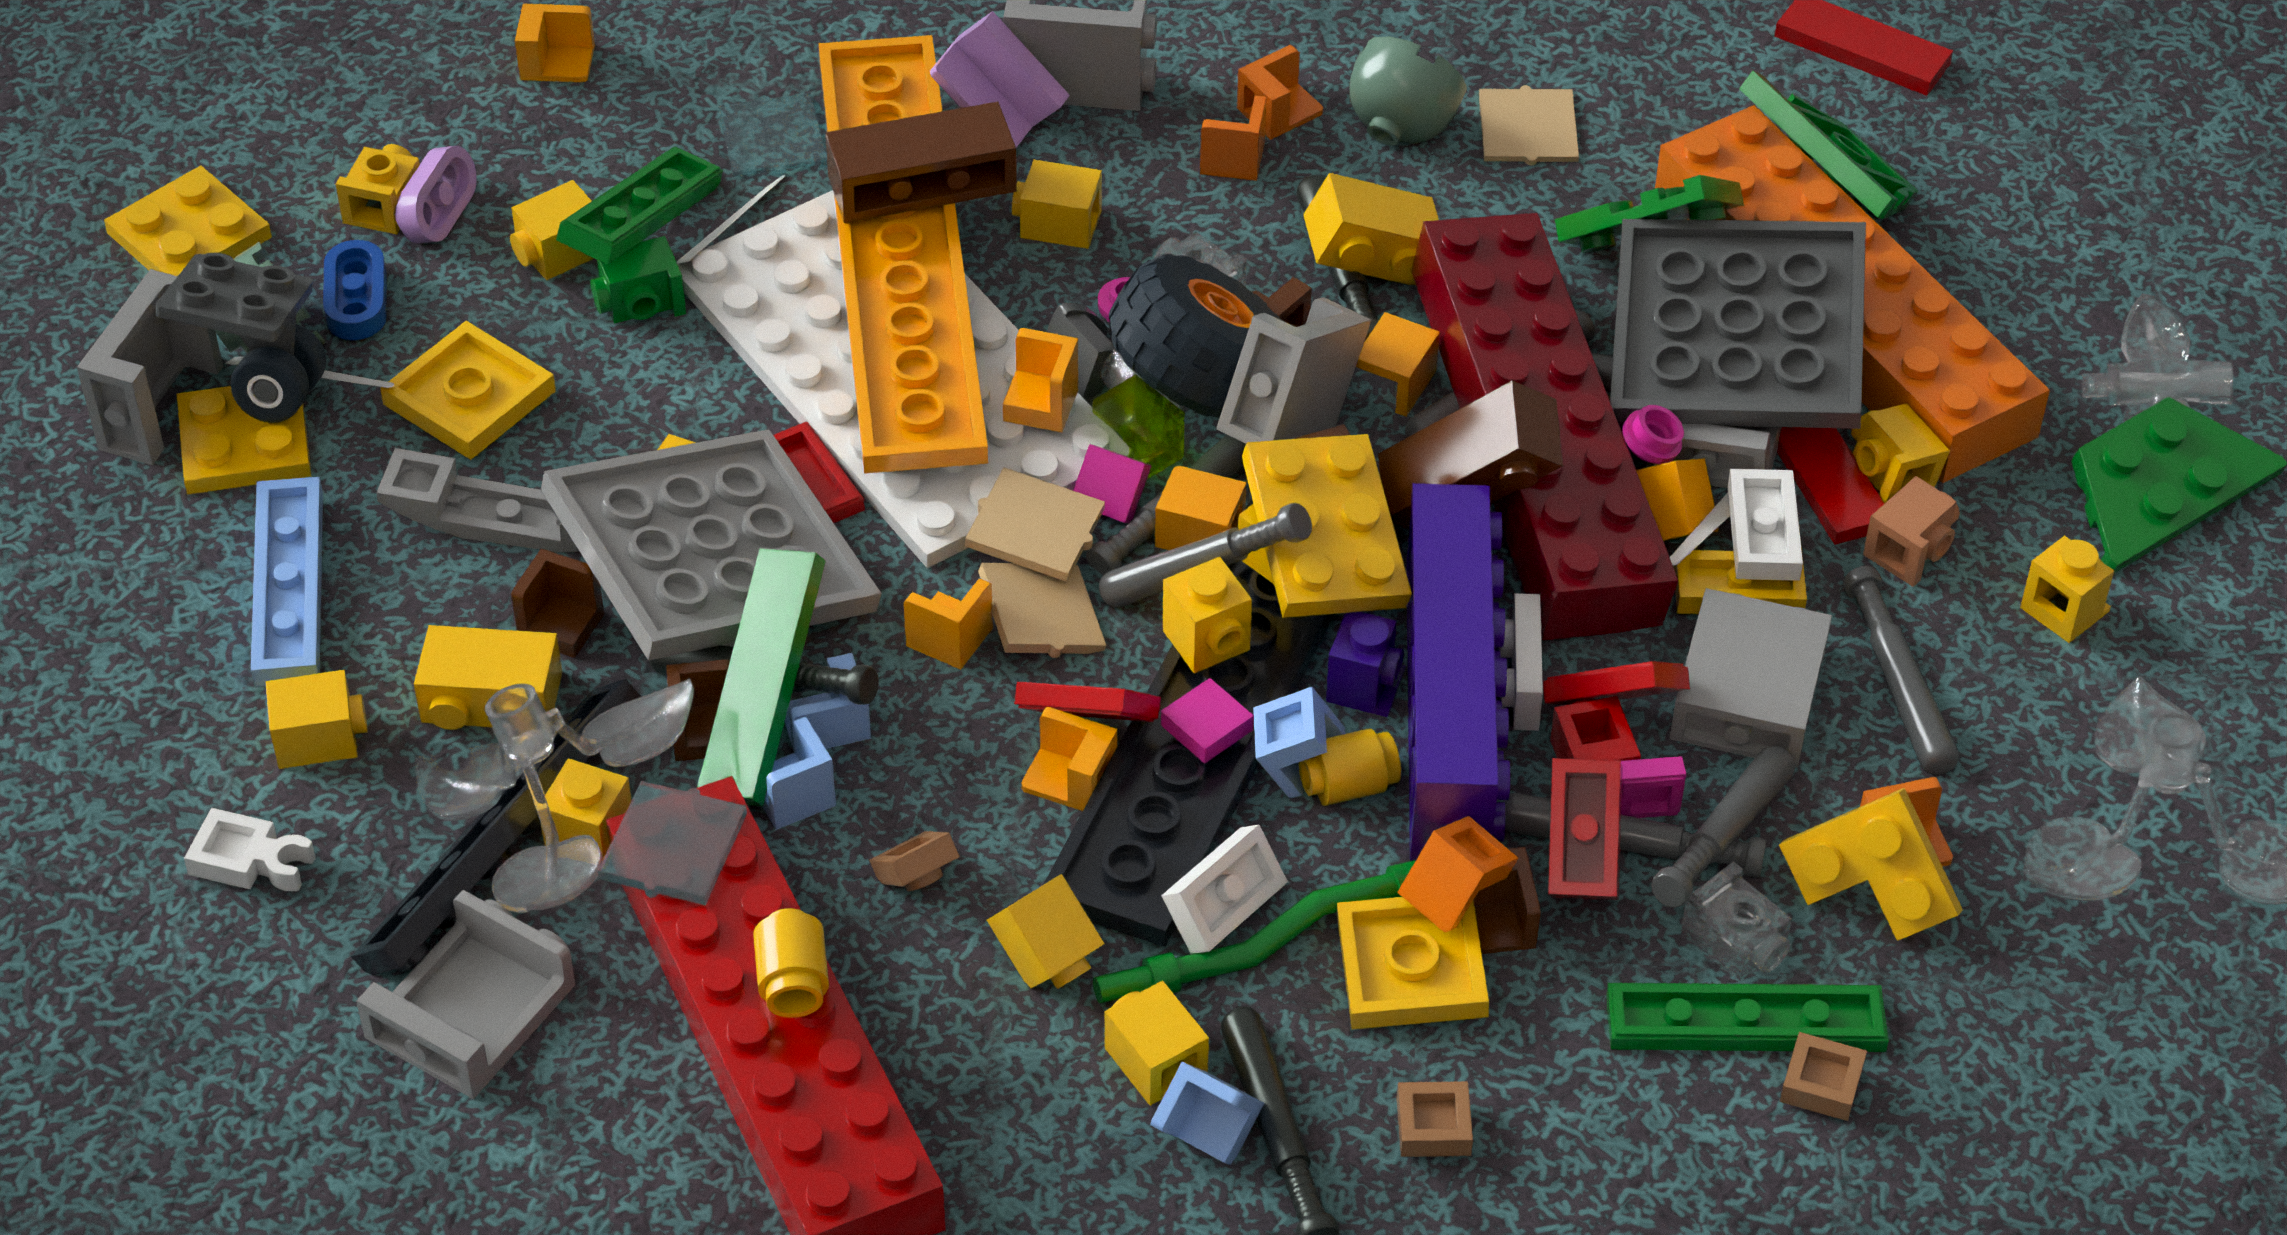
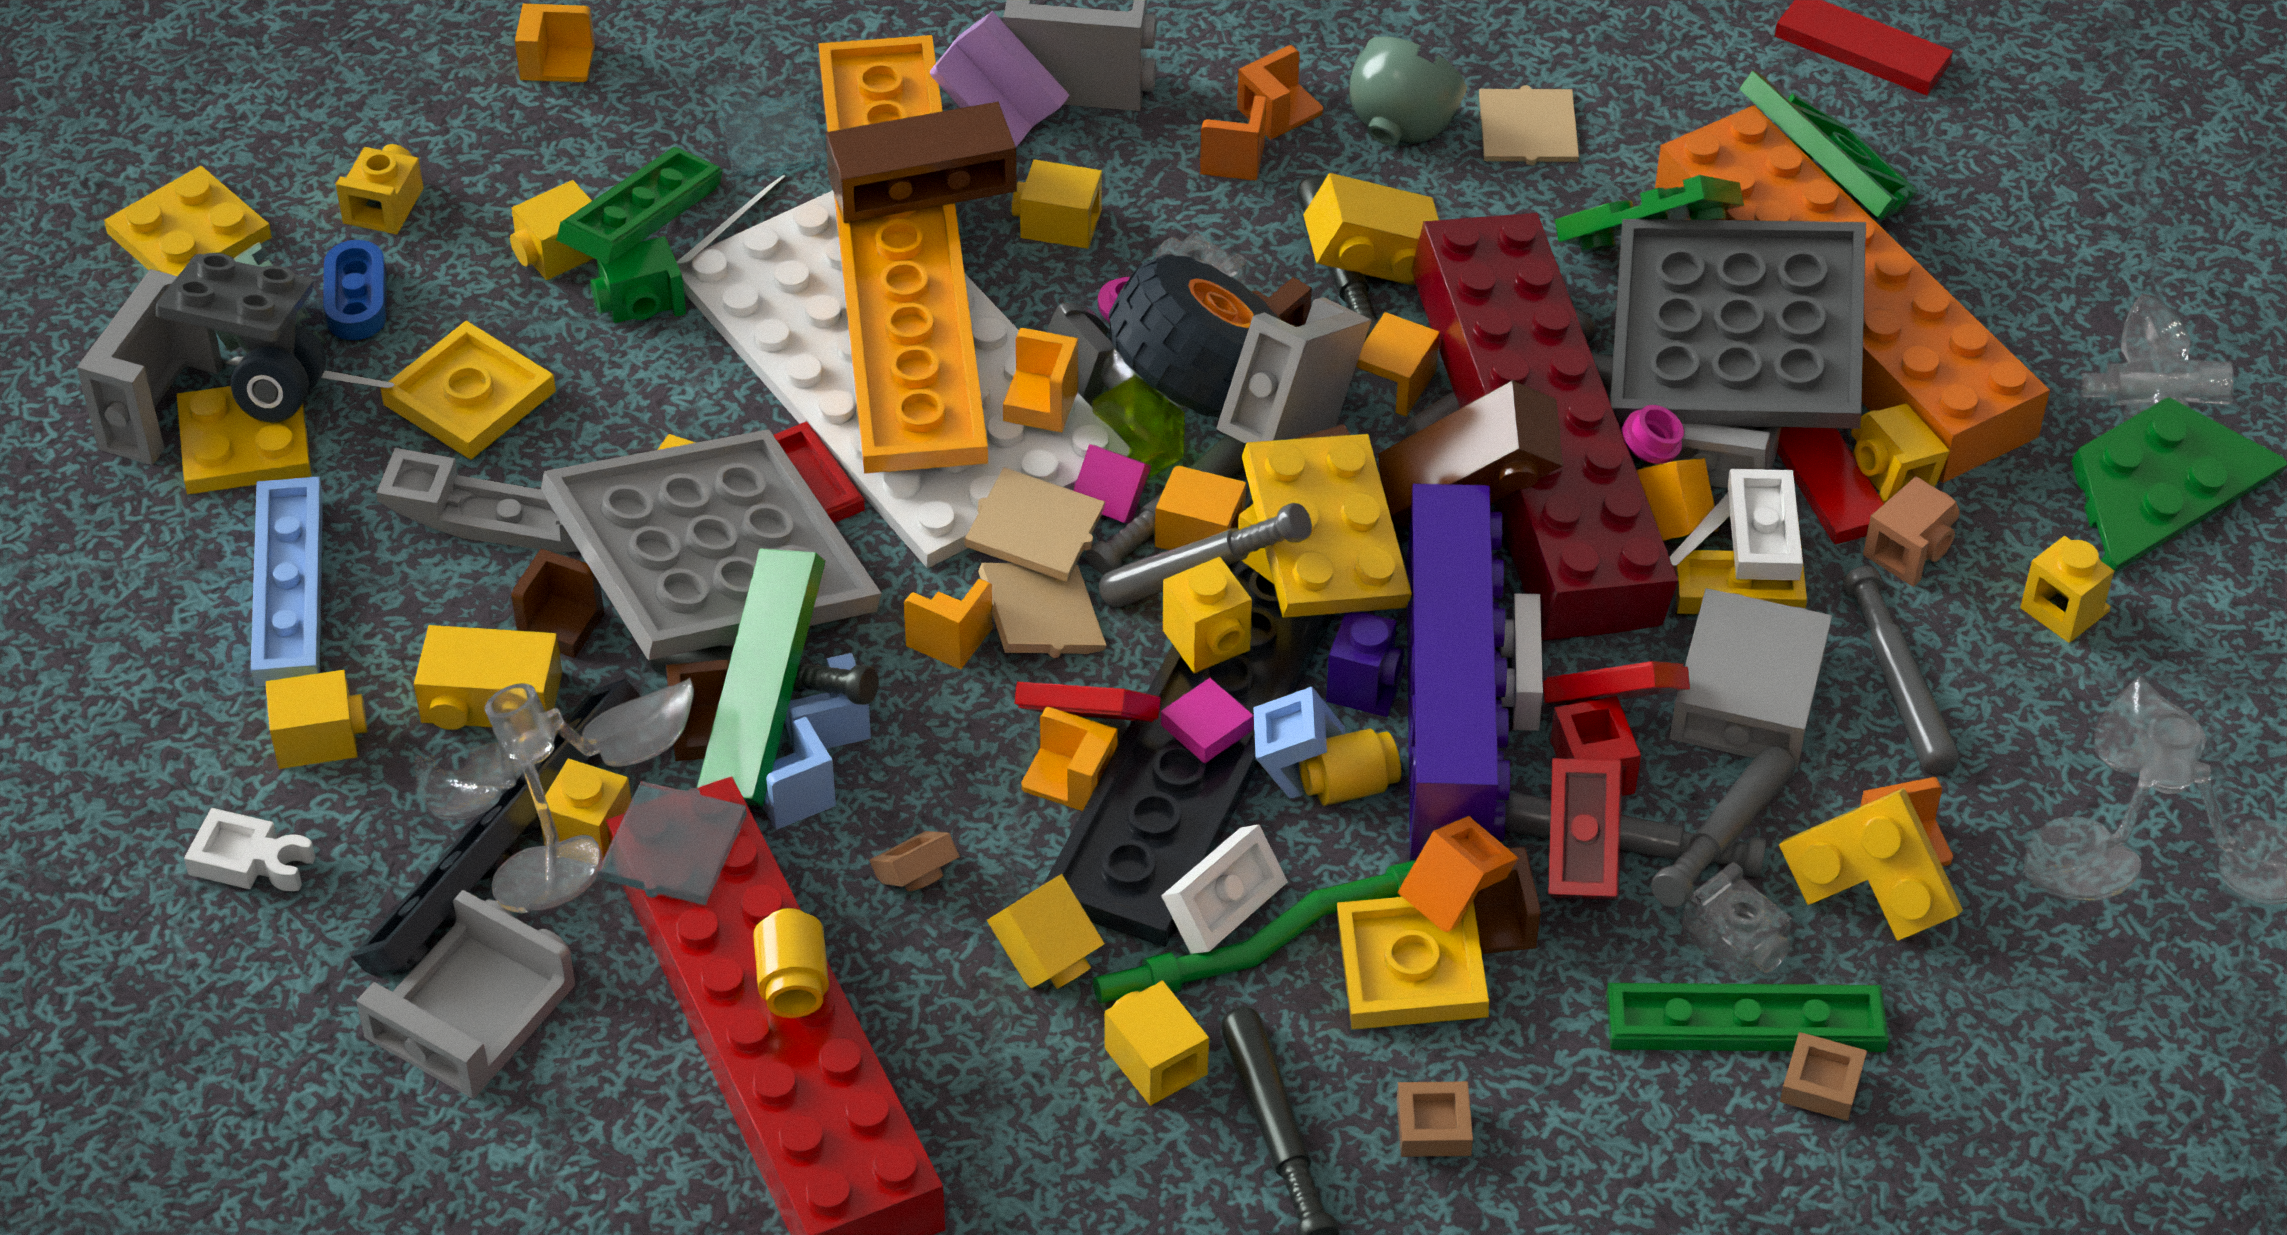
lavender plate [395,146,477,244] -> none
light blue panel [1150,1062,1264,1165] -> none
dark pink tile [1621,756,1686,818] -> none

